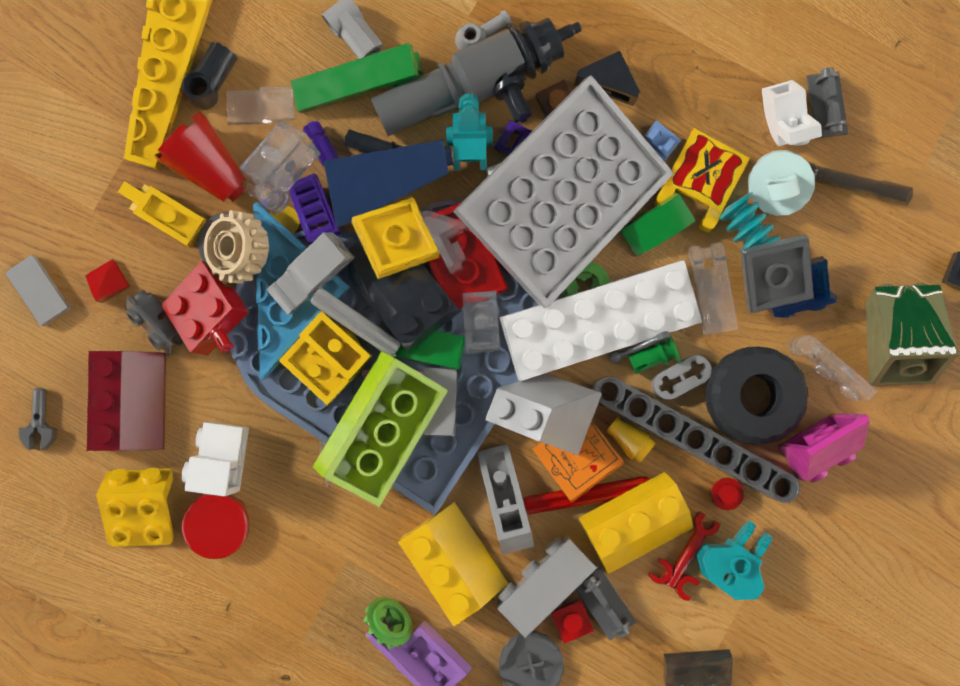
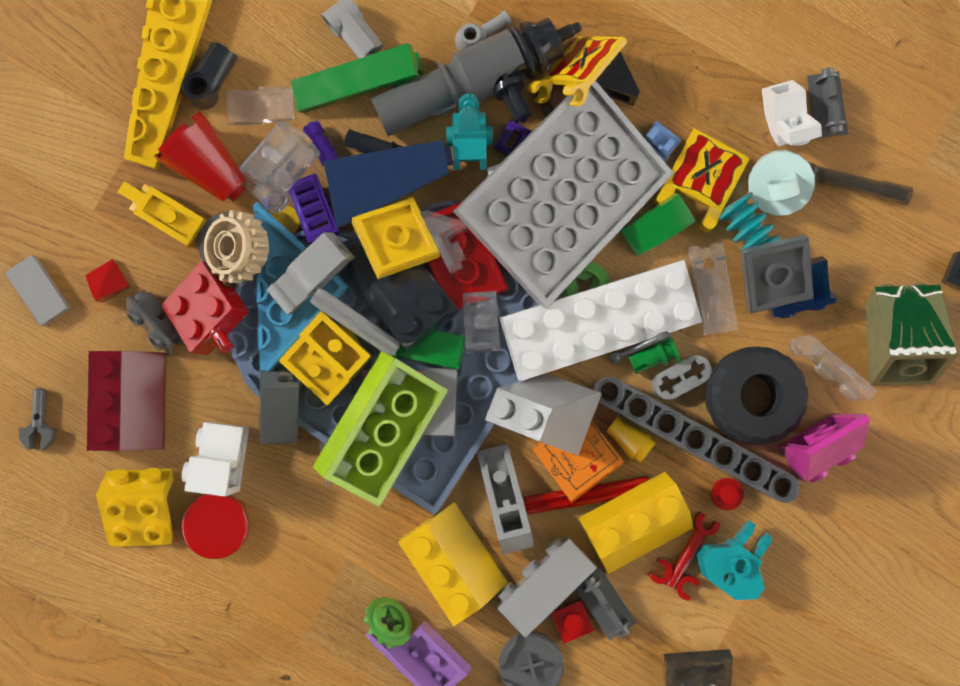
none -> dark grey hinge [259,370,299,444]
none -> yellow flag [527,36,627,106]

